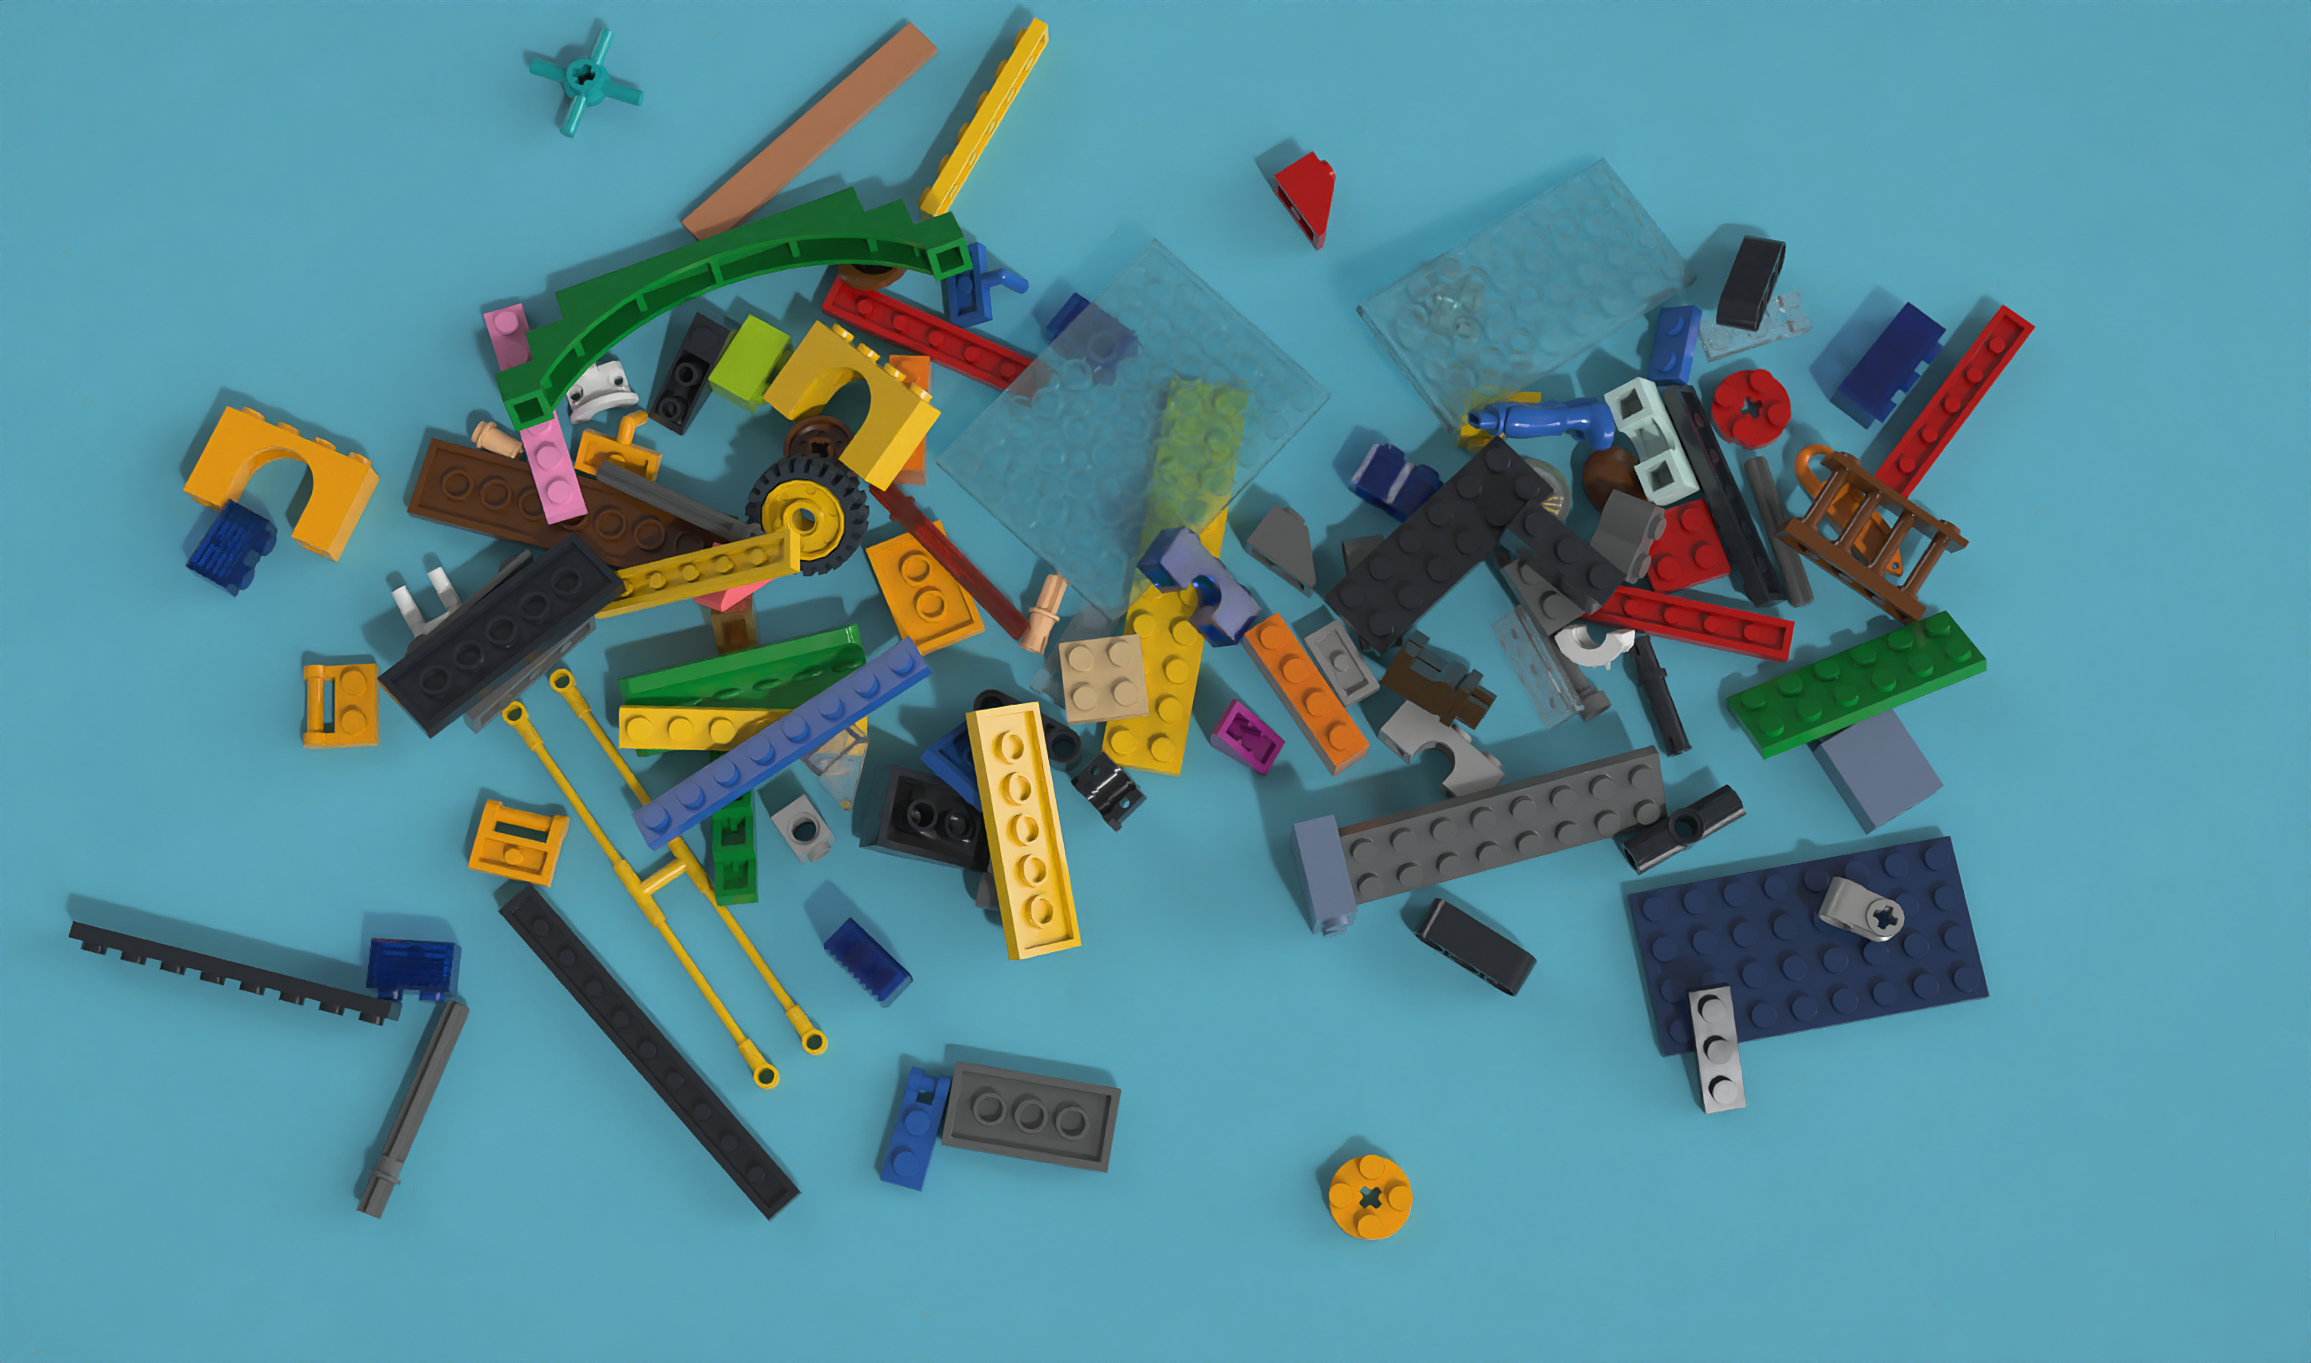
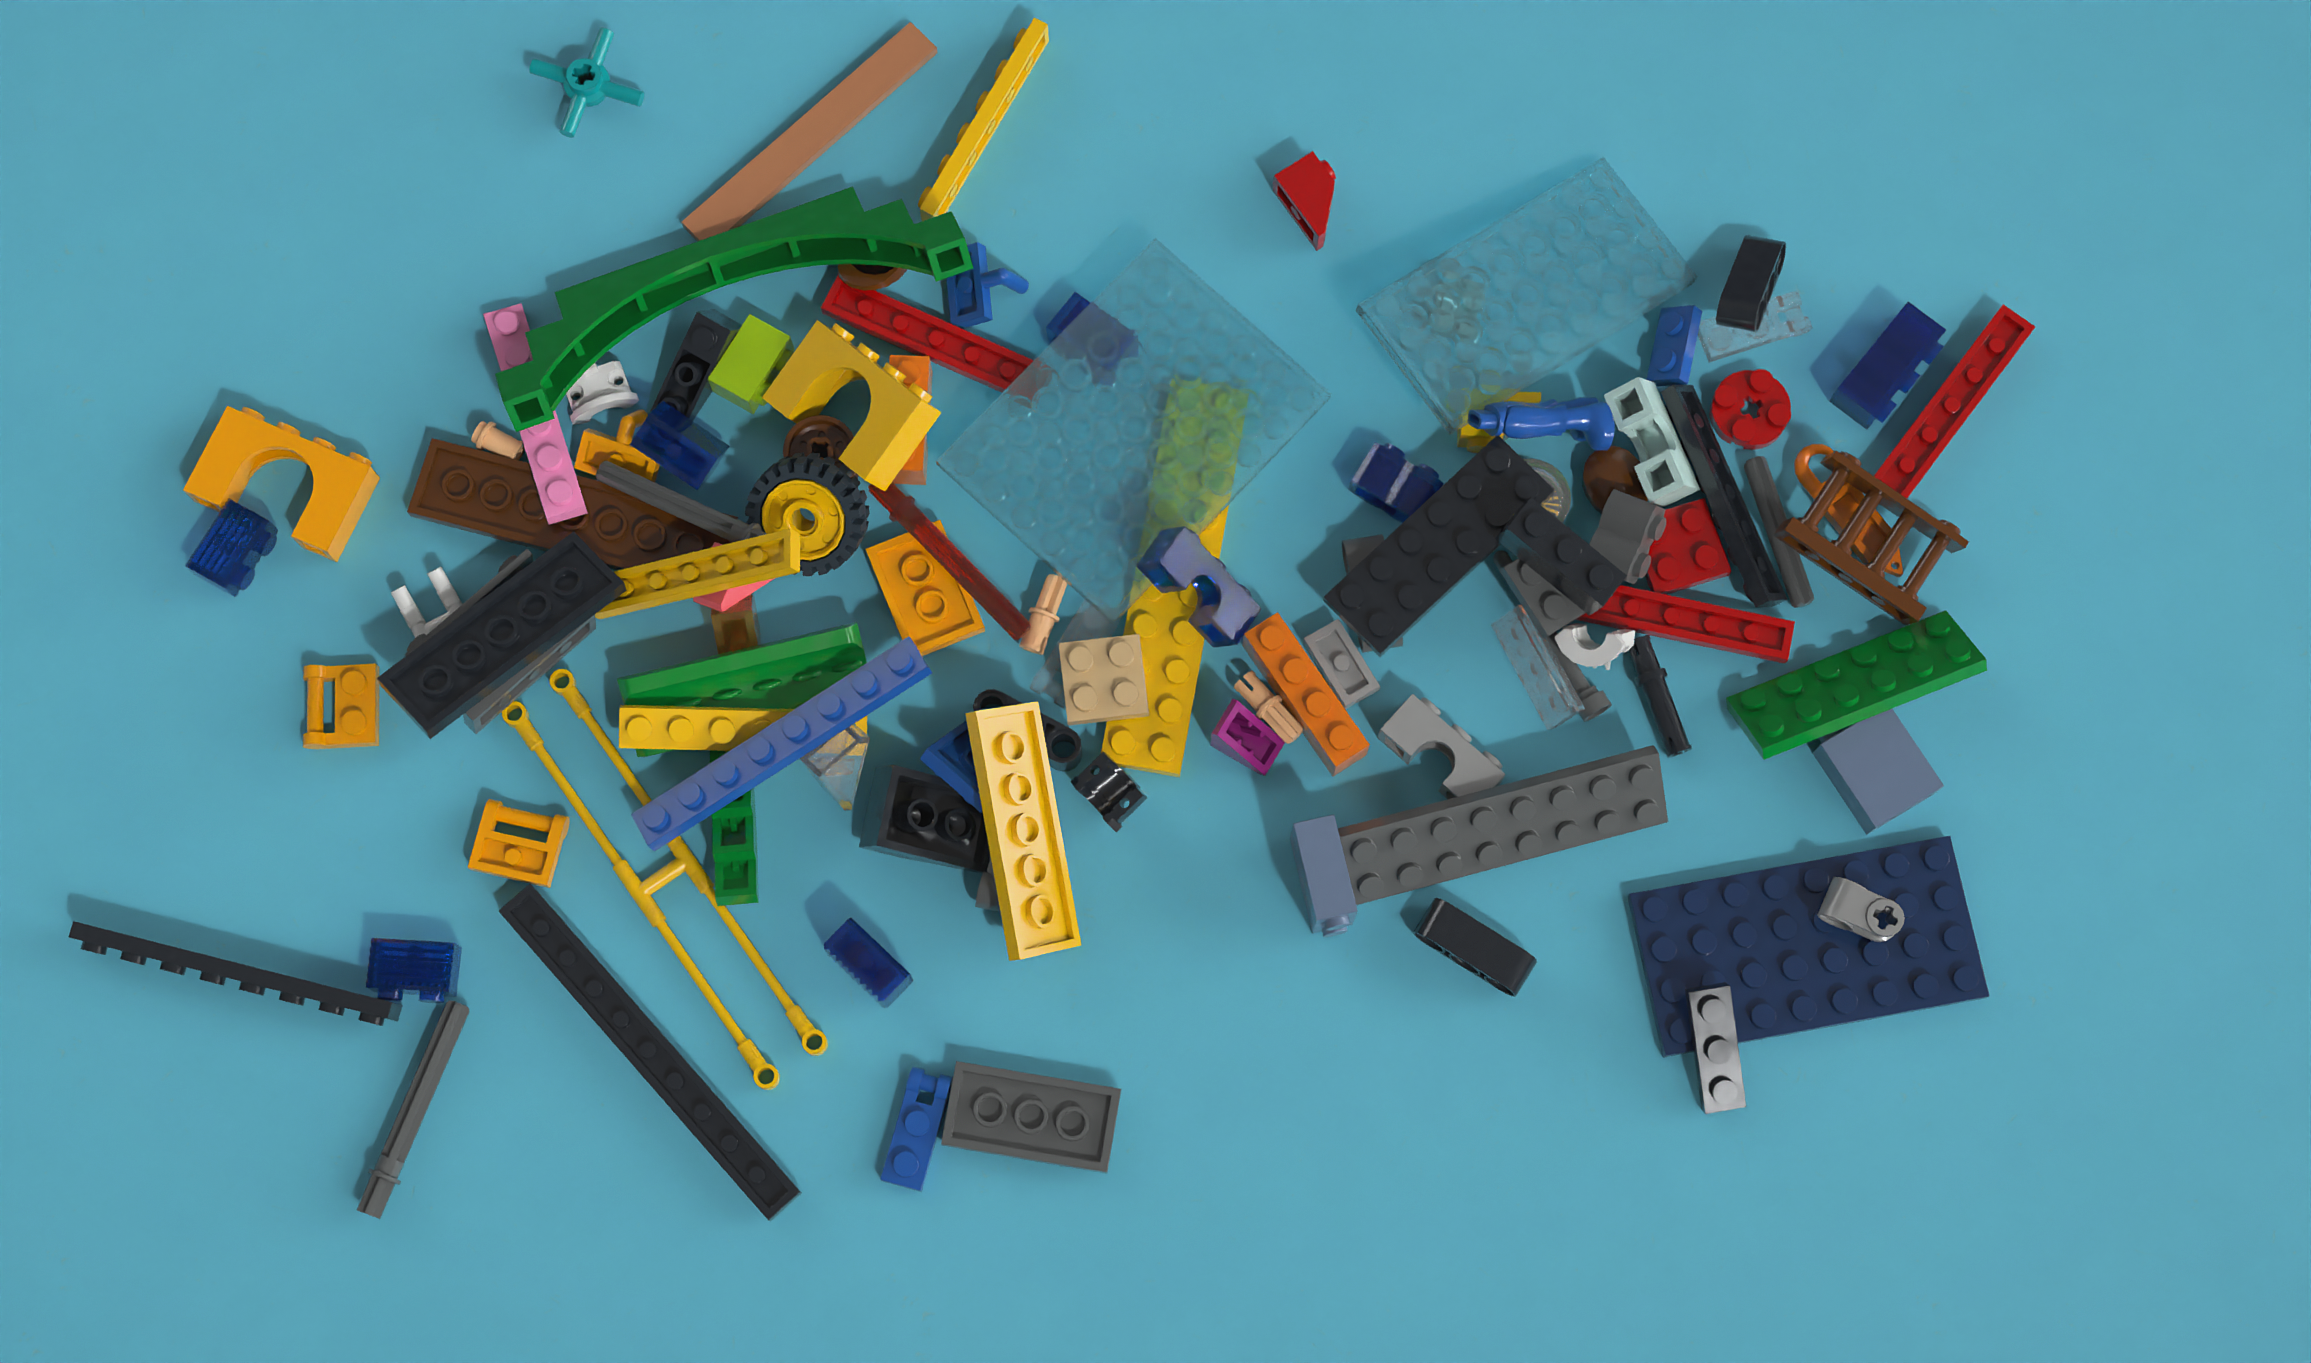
light grey brick [770,794,836,864] -> none
dark grey slope [1245,504,1316,598] -> none
light orange plate [1328,1154,1413,1241] -> none
dark brown hips [1380,630,1497,730] -> none
black piece [1621,784,1746,875] -> none
none -> clear blue brick [630,401,730,490]
none -> light nougat axle [1234,671,1303,744]

